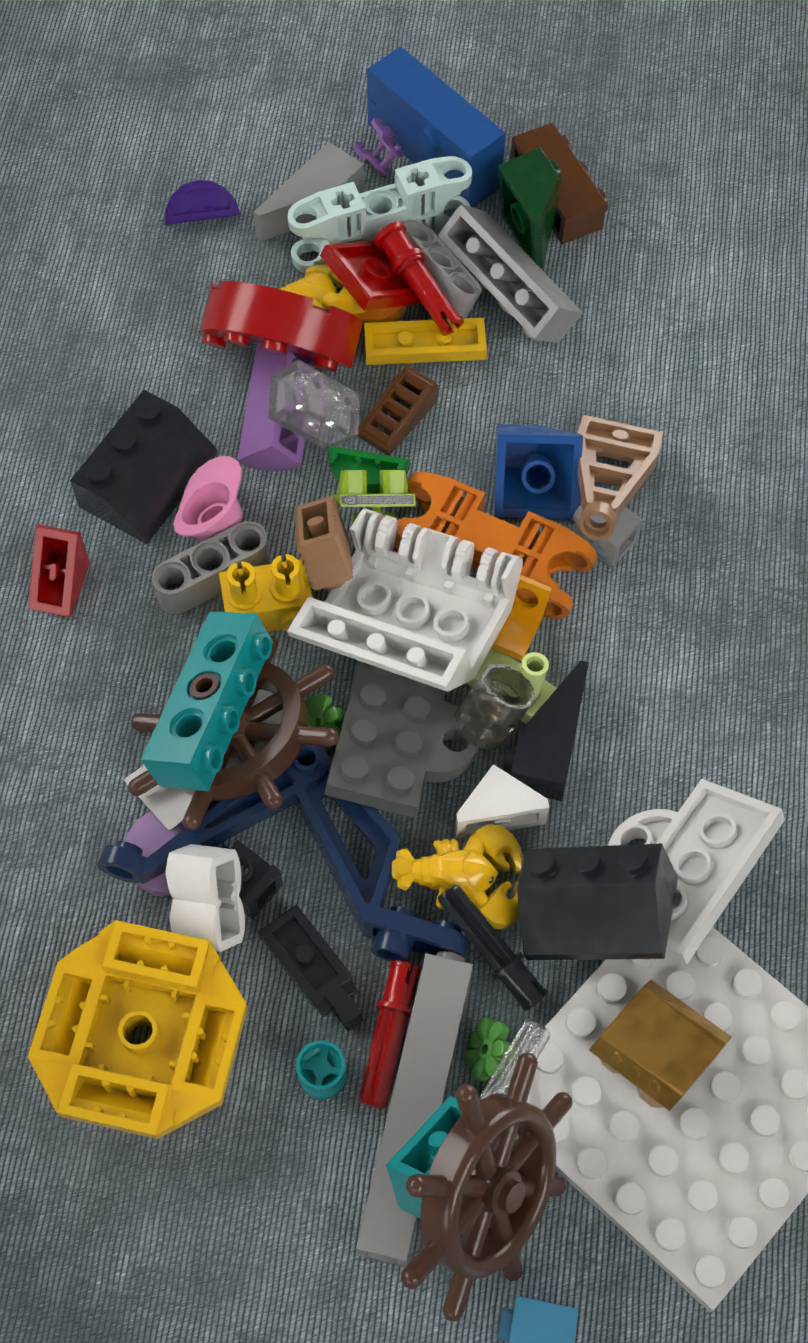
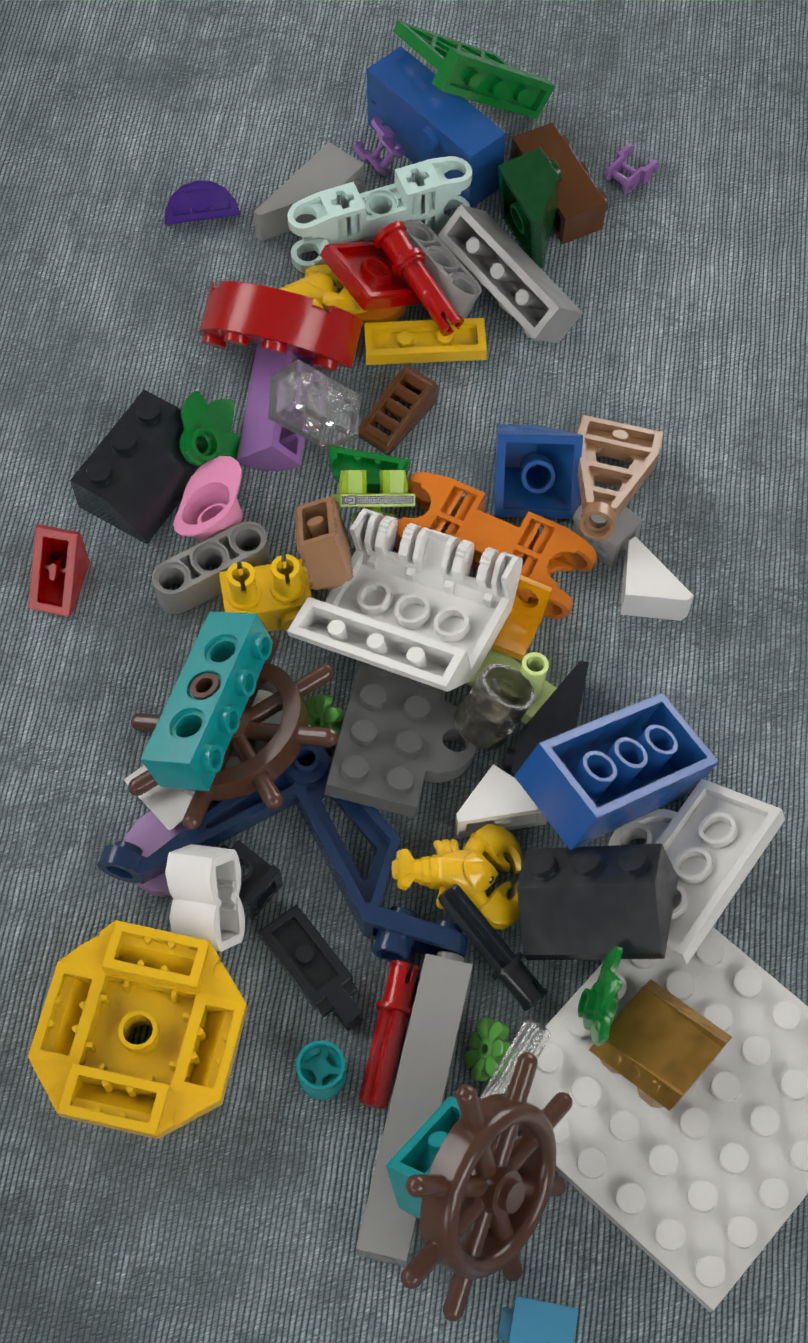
none -> green plate [180,391,241,466]
none -> green fence [393,21,556,120]
none -> blue brick [514,693,719,850]
none -> green plate [578,946,623,1046]
none -> medium lavender piece [604,143,660,194]
none -> white slope [620,536,694,621]

